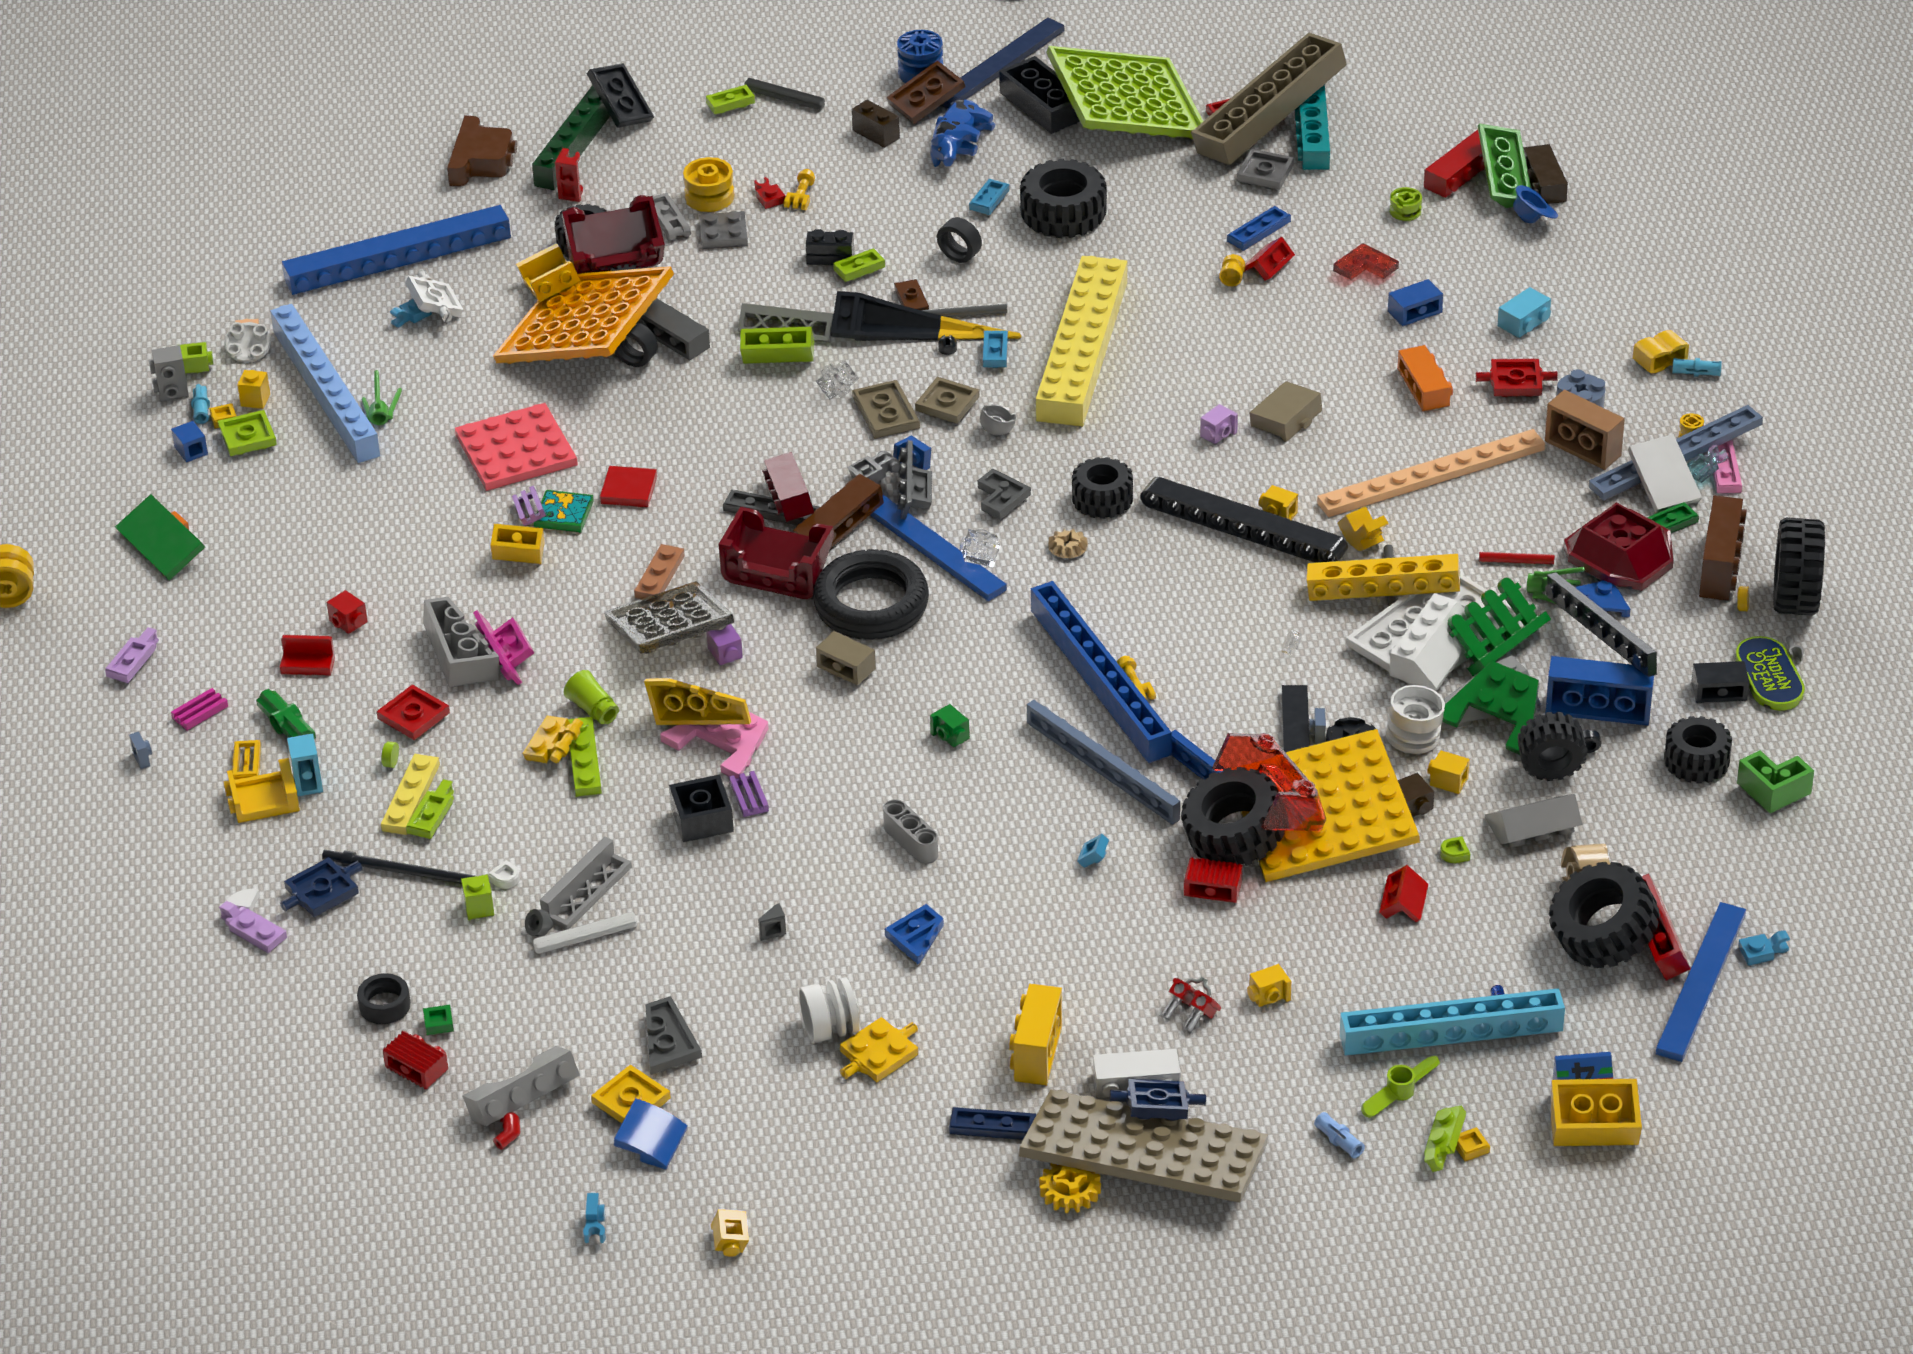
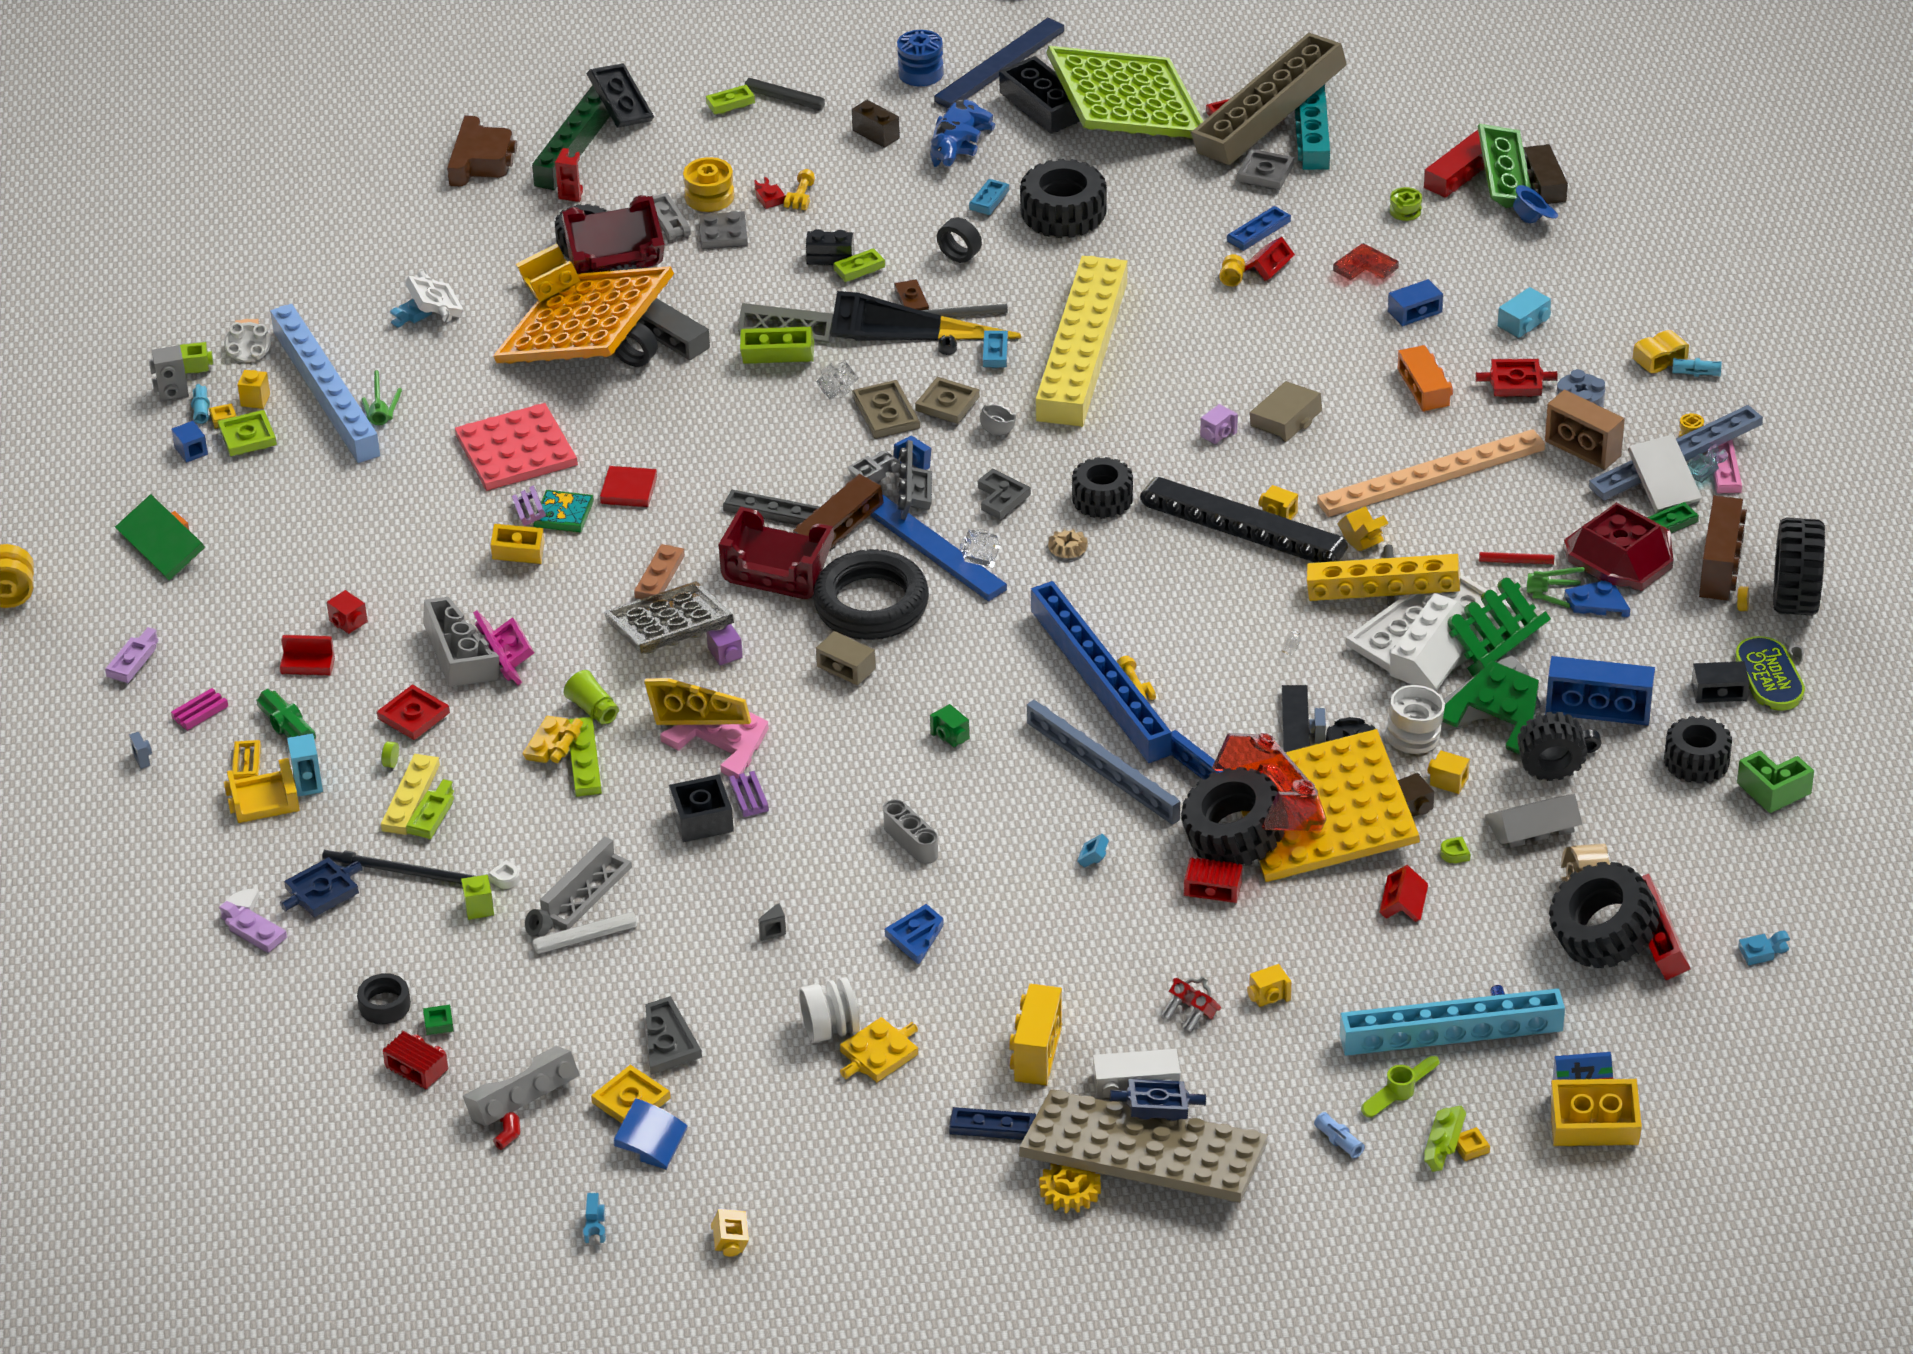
blue brick [282,205,511,295] -> none
brick [762,452,814,522] -> none
reddish brown plate [886,60,966,124] -> none
black plate [1545,572,1657,677] -> none
blue tile [1655,902,1746,1062] -> none

